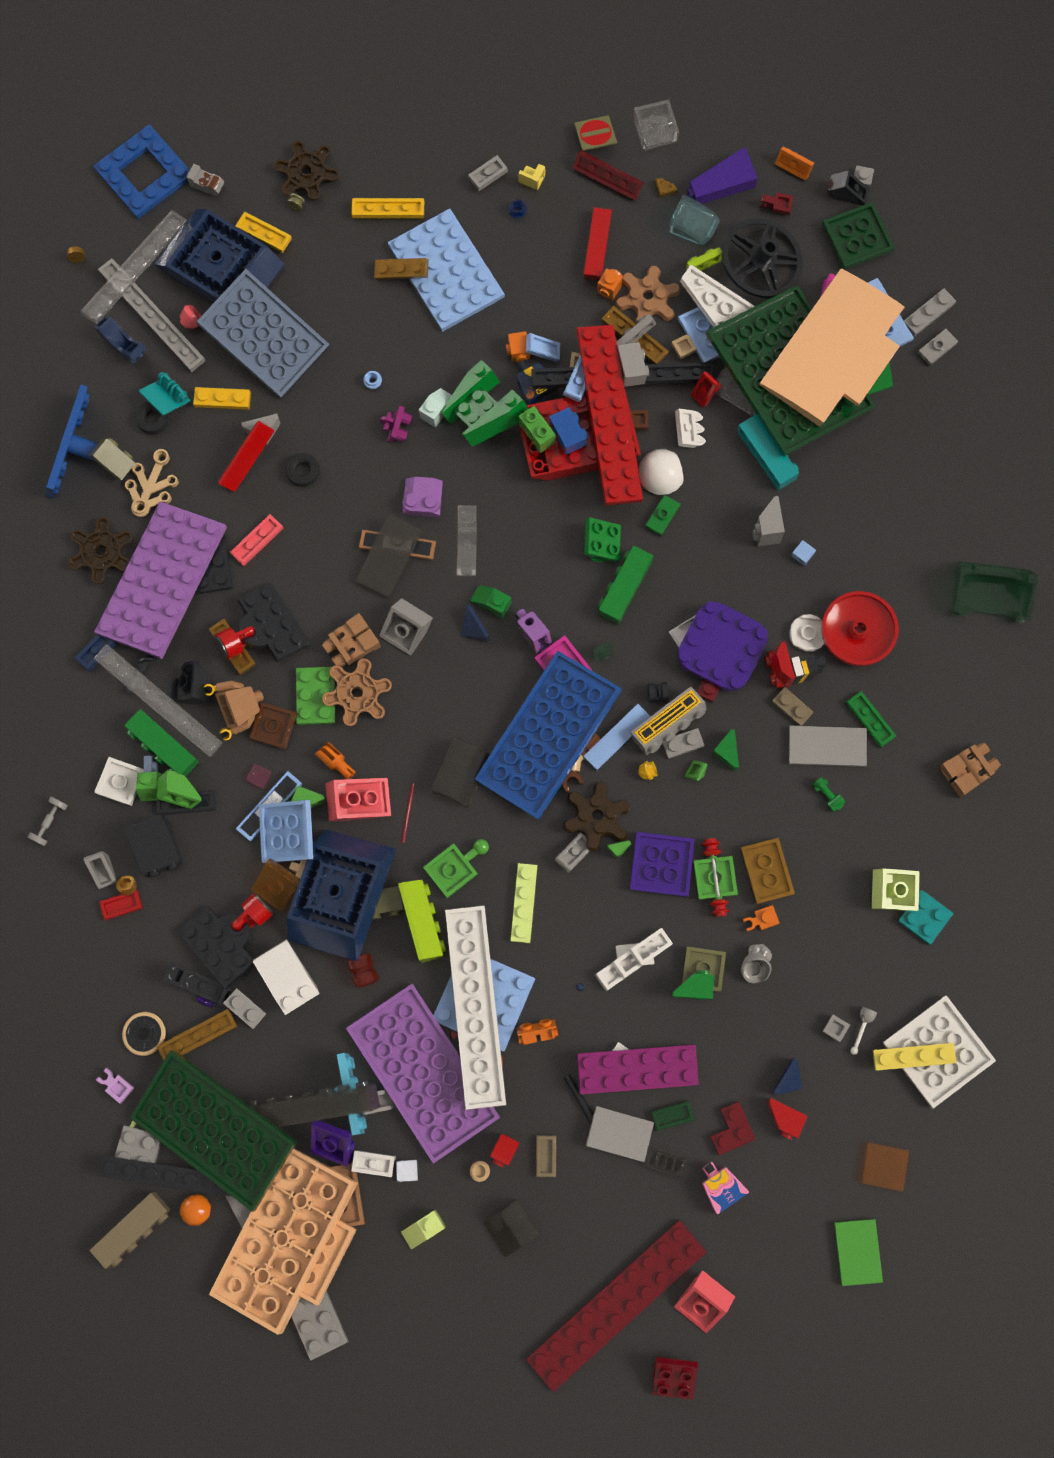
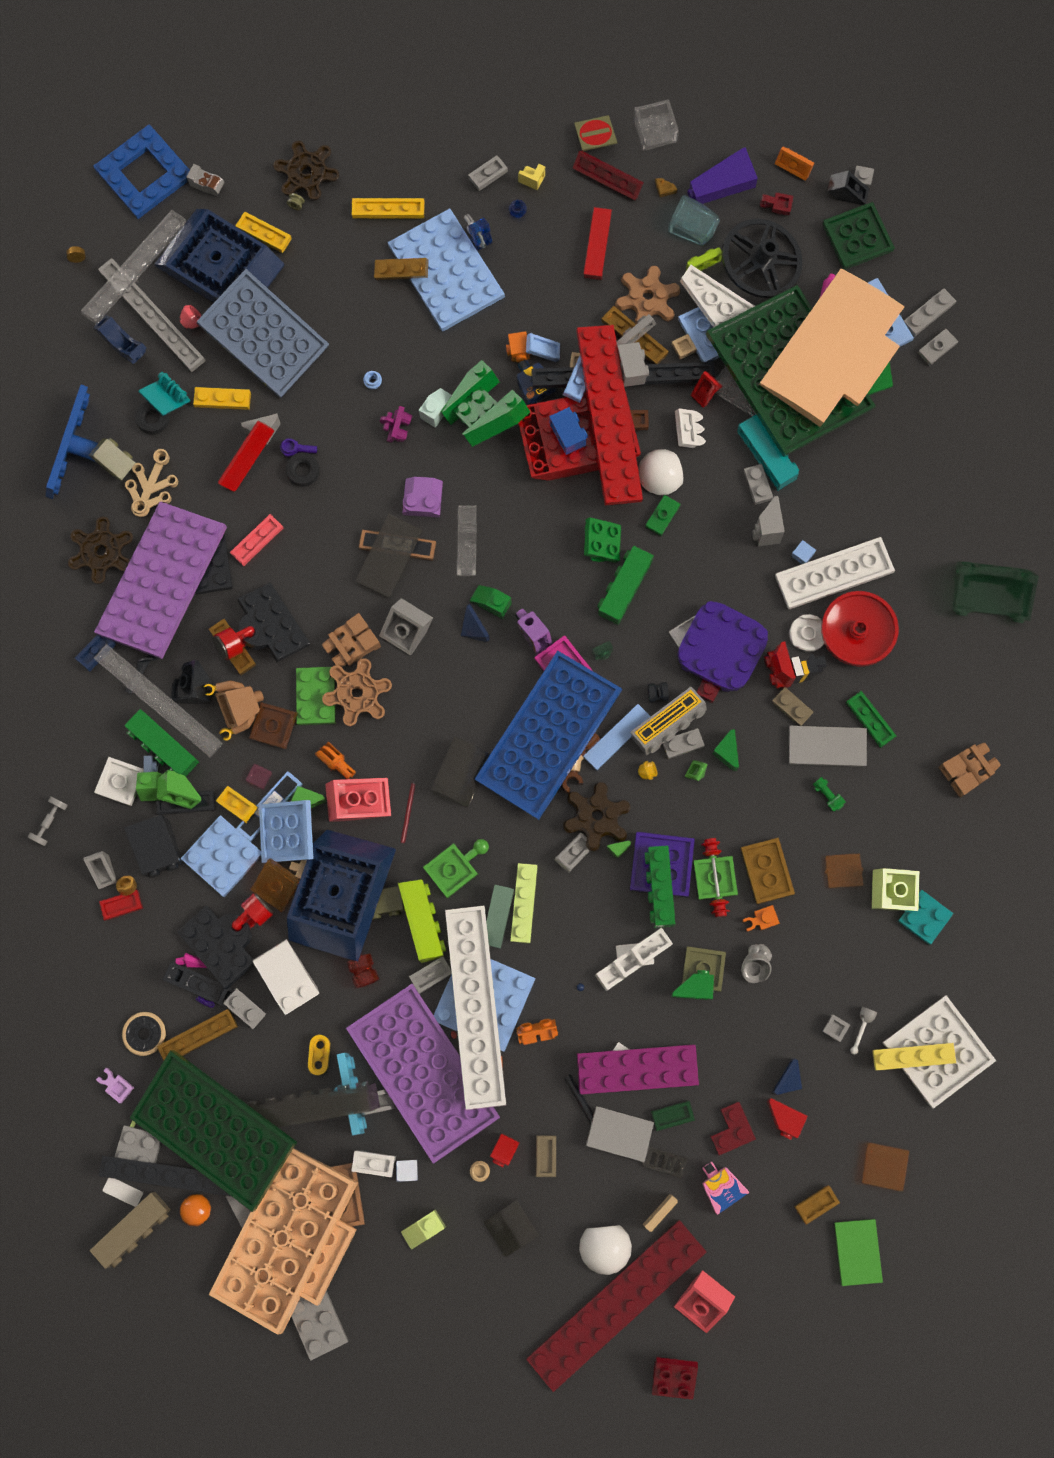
dark purple plate [311,1119,355,1167] -> none
bright green brick [519,406,556,453] -> none
orange brick [597,268,623,301] -> none
none -> white sticker [103,1178,143,1207]
none -> dark pink bar [176,953,207,968]
none -> light blue plate [181,815,261,897]
none -> yellow plate [216,786,258,823]
none -> dark purple plate [280,439,317,457]
none -> yellow plate [308,1035,330,1075]
none -> light grey plate [409,956,452,994]
none -> clear blue piece [464,214,493,251]
none -> sand green slope [486,885,514,949]
none -> white cylinder [579,1225,632,1275]
none -> tan tile [643,1194,678,1232]
none -> green brick [644,846,675,928]
none -> light grey plate [743,464,773,505]
none -> white plate [775,537,895,610]
none -> pearl gold plate [794,1185,840,1225]
none -> clear orange piece [825,853,864,888]

